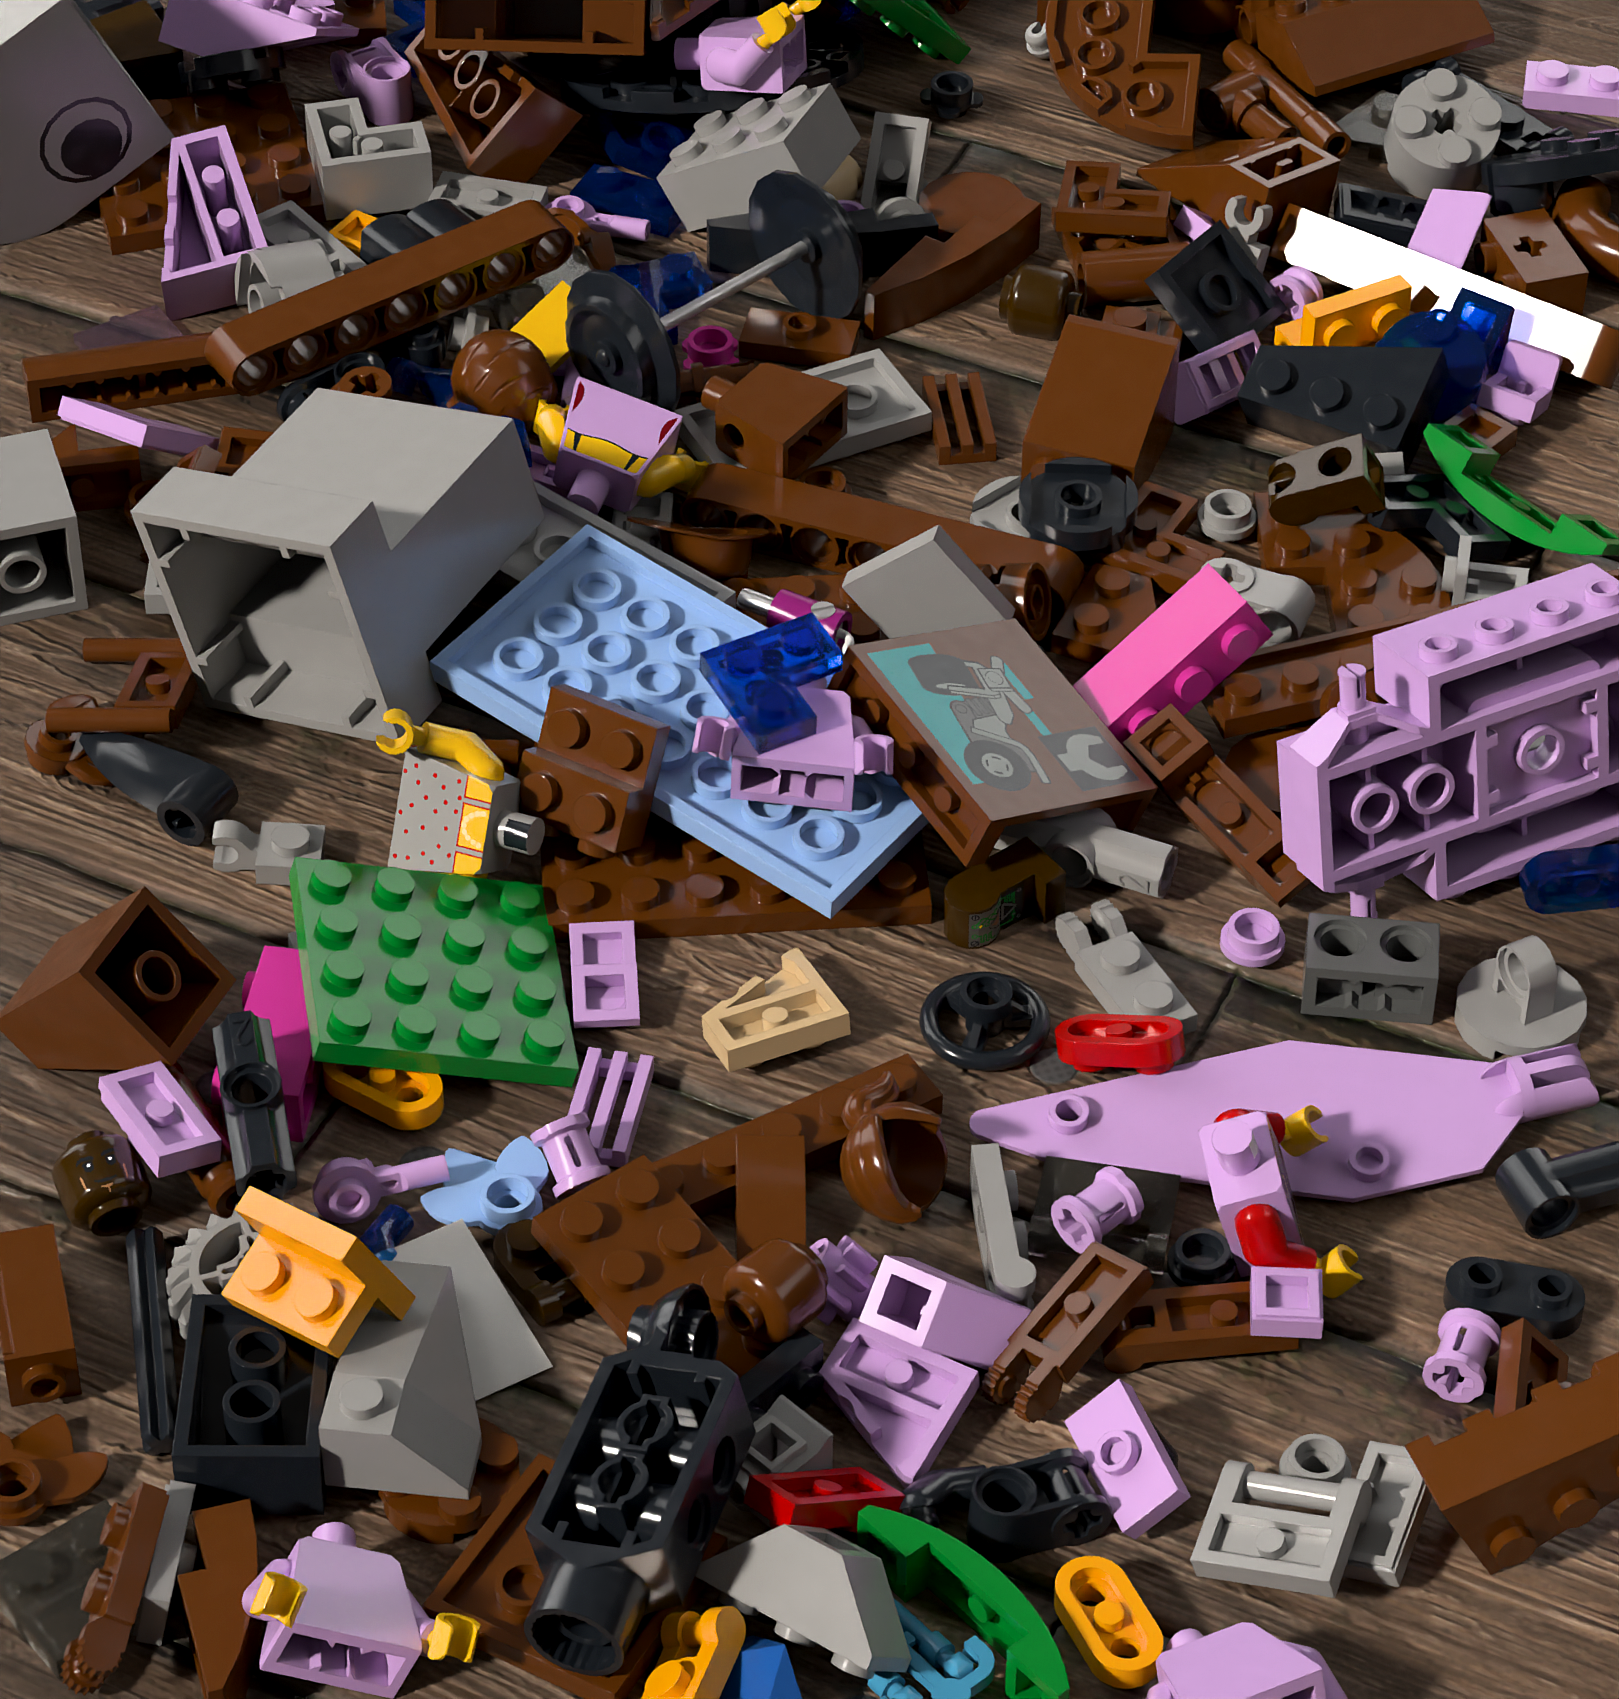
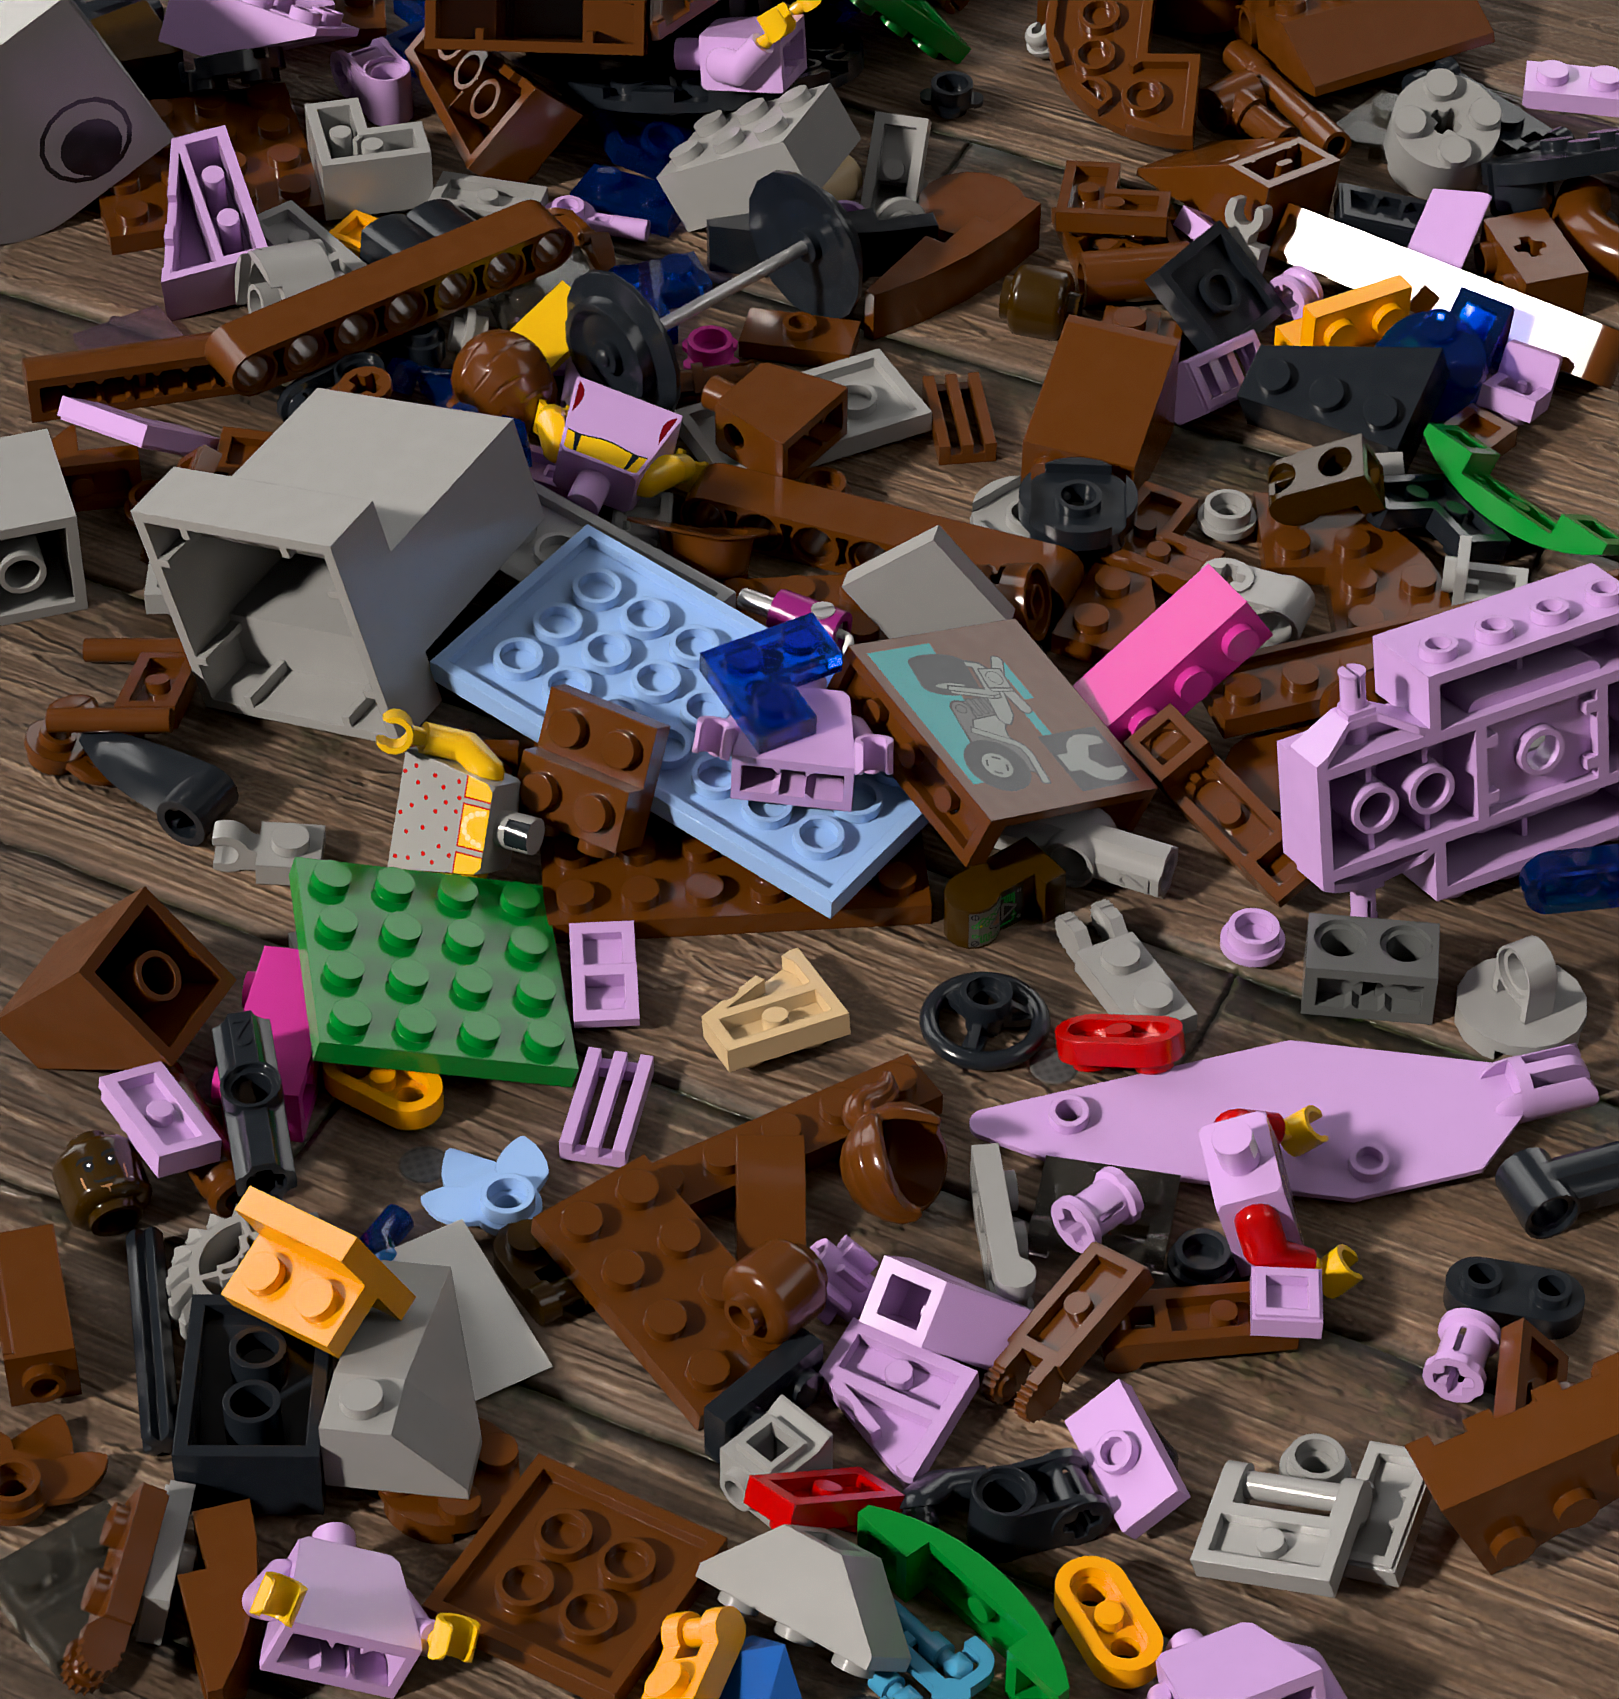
lavender plate [312,1154,450,1224] -> none
black brick [524,1283,756,1676] -> none
lavender bush [530,1112,611,1200] -> none

